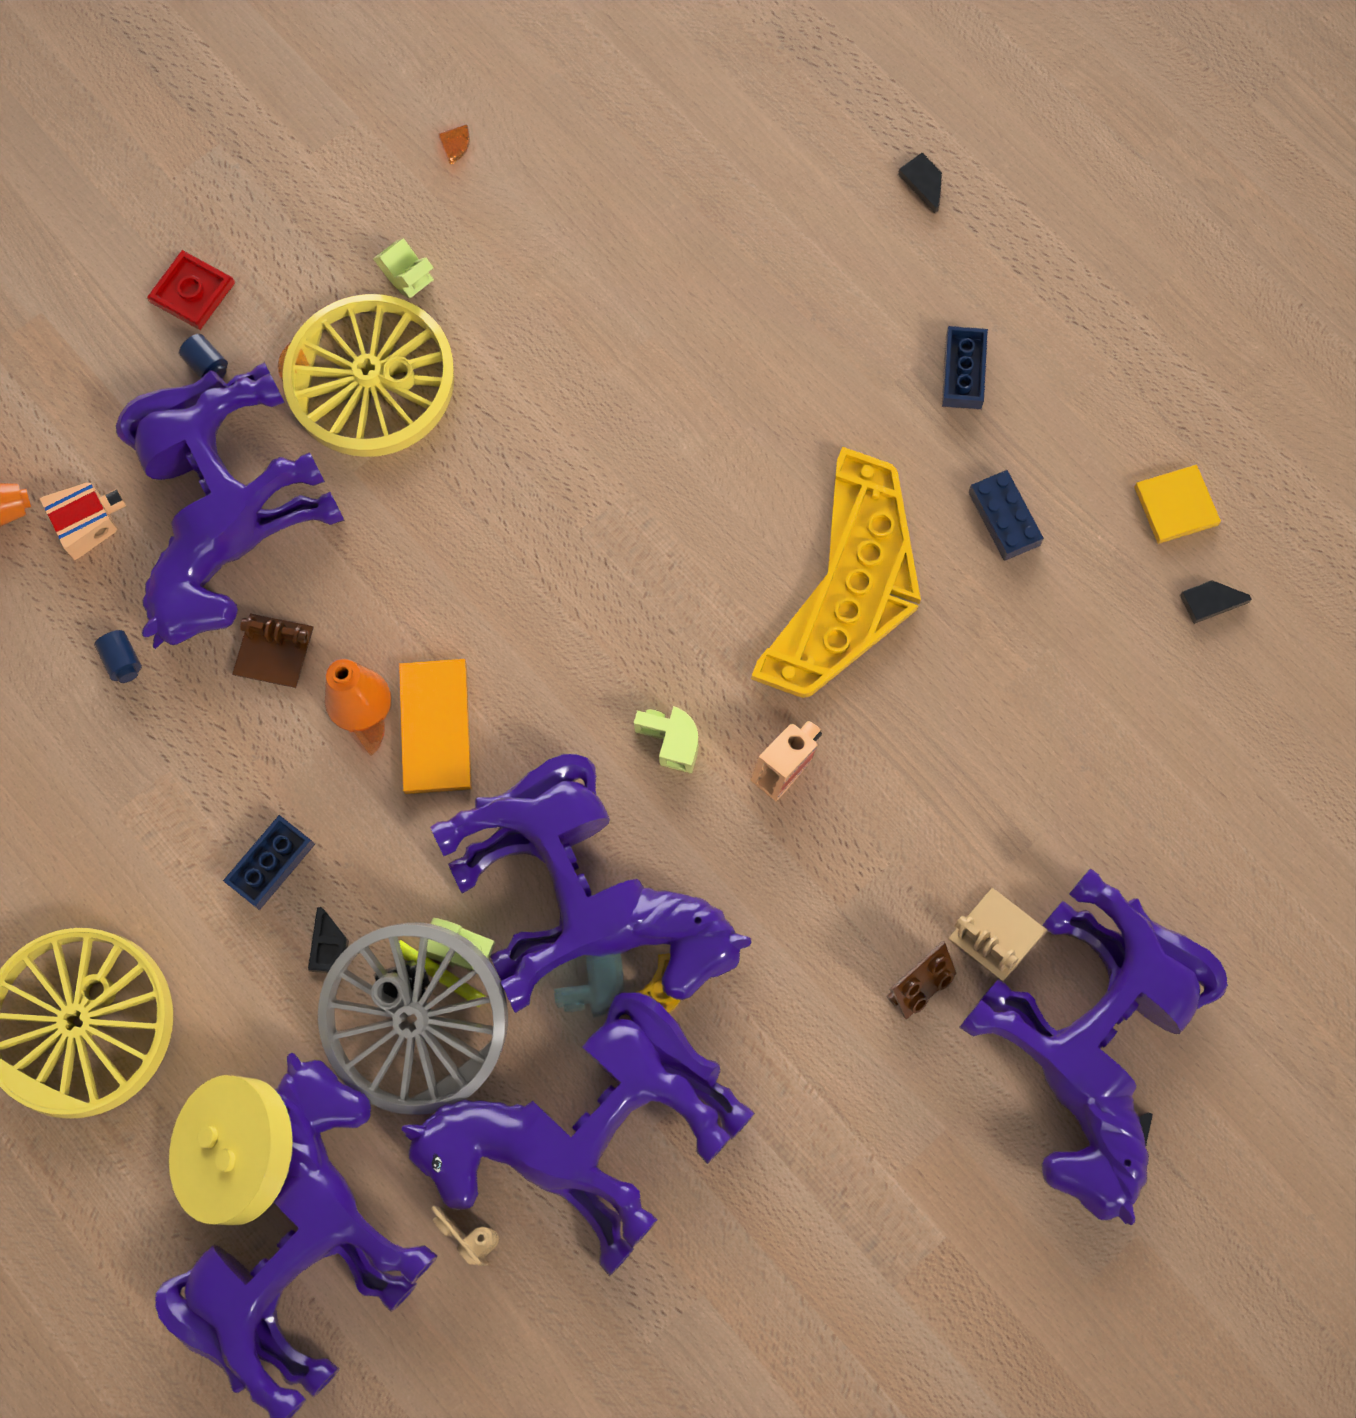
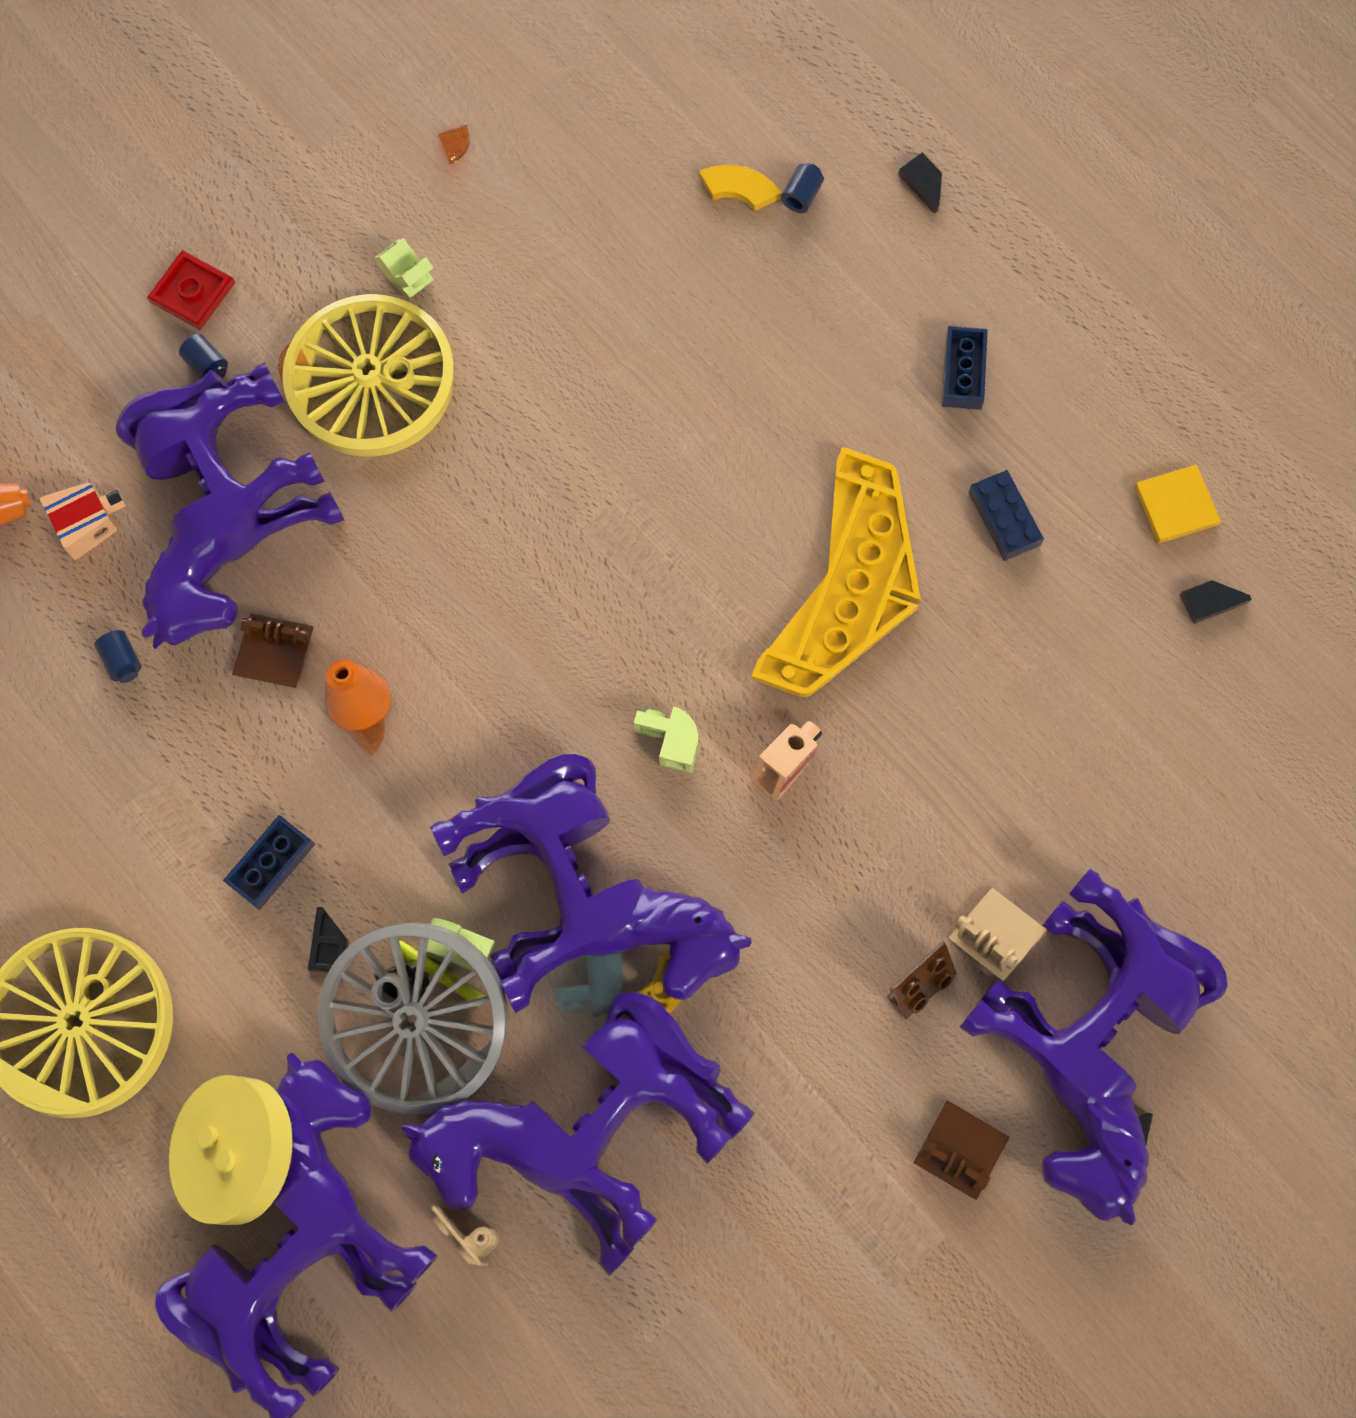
light orange tile [399,659,472,794] -> none
none -> yellow tile [699,165,782,212]
none -> dark blue brick [780,163,824,213]
none -> reddish brown hinge [913,1100,1010,1200]

